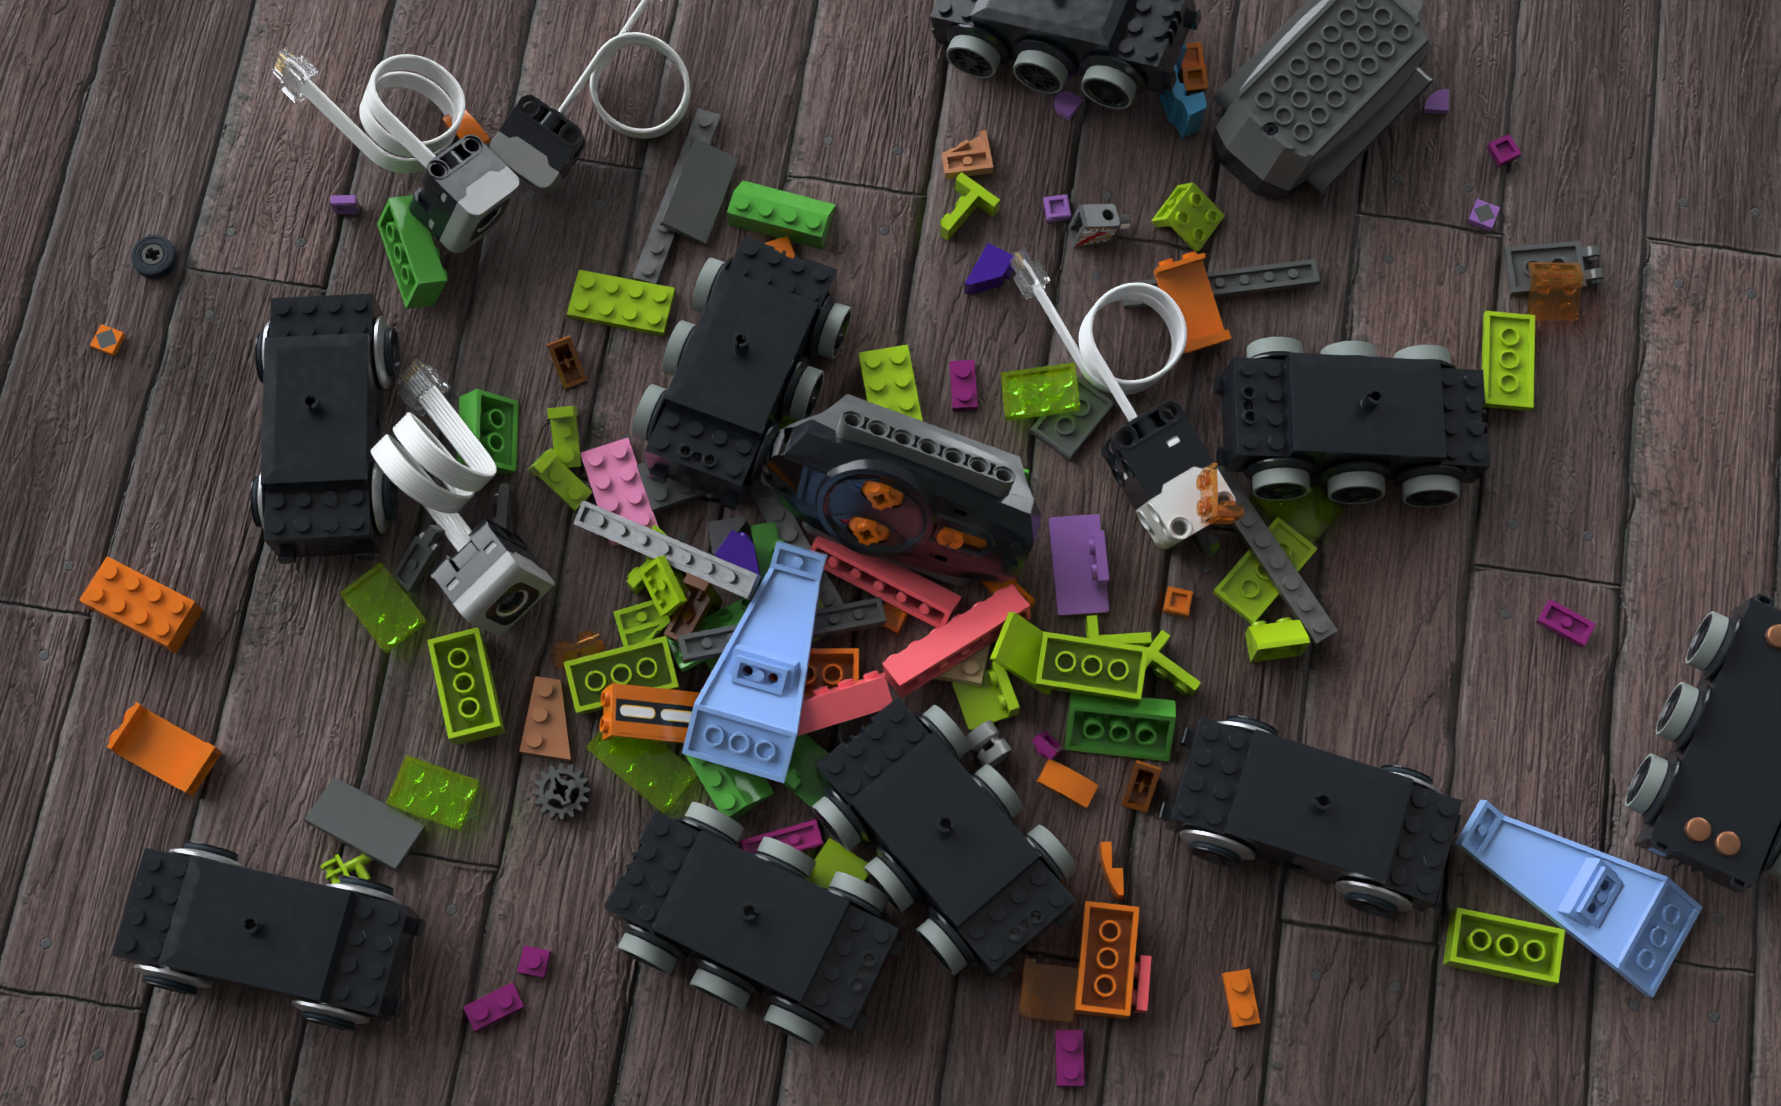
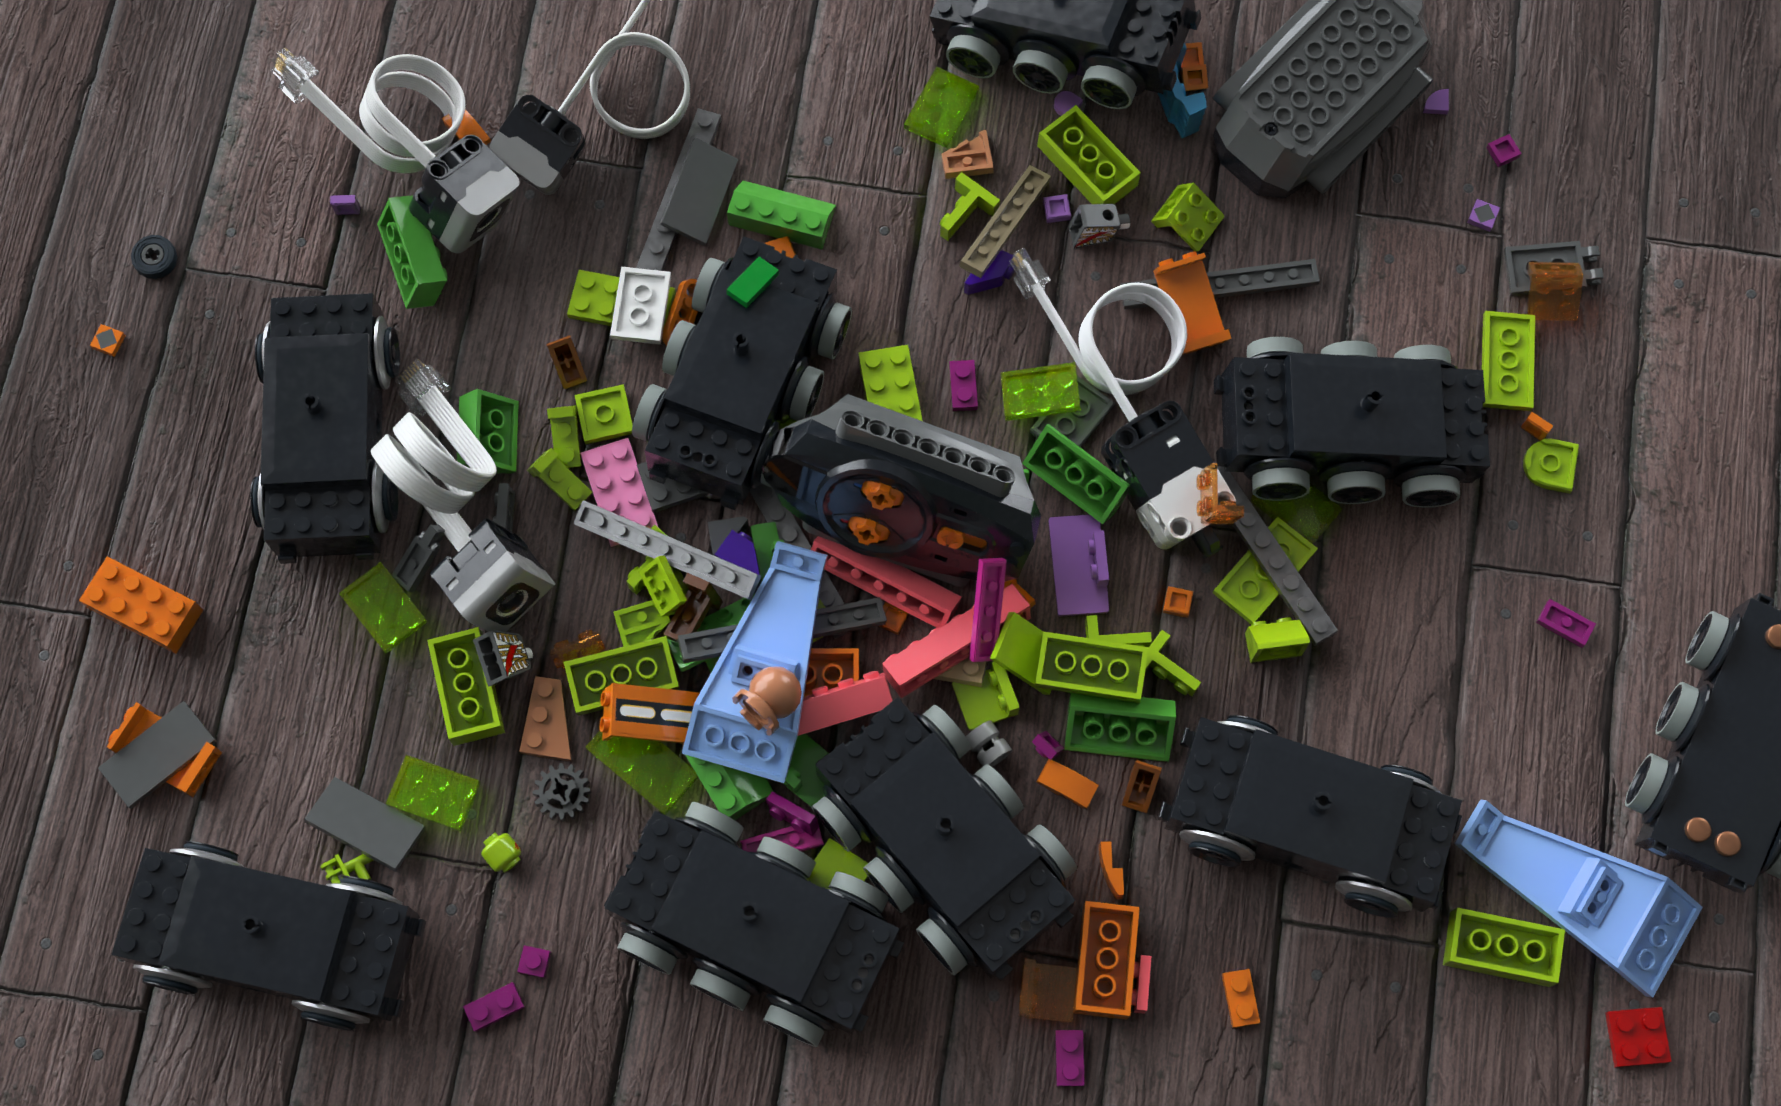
none -> dark grey tile [98,701,217,809]
none -> torso [473,630,533,687]
none -> lime head [481,832,521,873]
none -> lime plate [575,384,633,445]
none -> white plate [610,267,671,345]
none -> orange plate [662,279,698,346]
none -> green tile [727,257,779,308]
none -> nougat tile [732,666,802,736]
none -> magenta plate [766,792,819,836]
none -> clear neon green plate [904,66,979,148]
none -> dark tan plate [959,165,1051,278]
none -> dark pink tile [969,558,1007,662]
none -> bright green slope [1022,424,1130,524]
none -> lime brick [1037,105,1141,204]
none -> orange tile [1521,412,1553,441]
none -> lime tile [1523,439,1579,494]
none -> red plate [1605,1007,1672,1068]

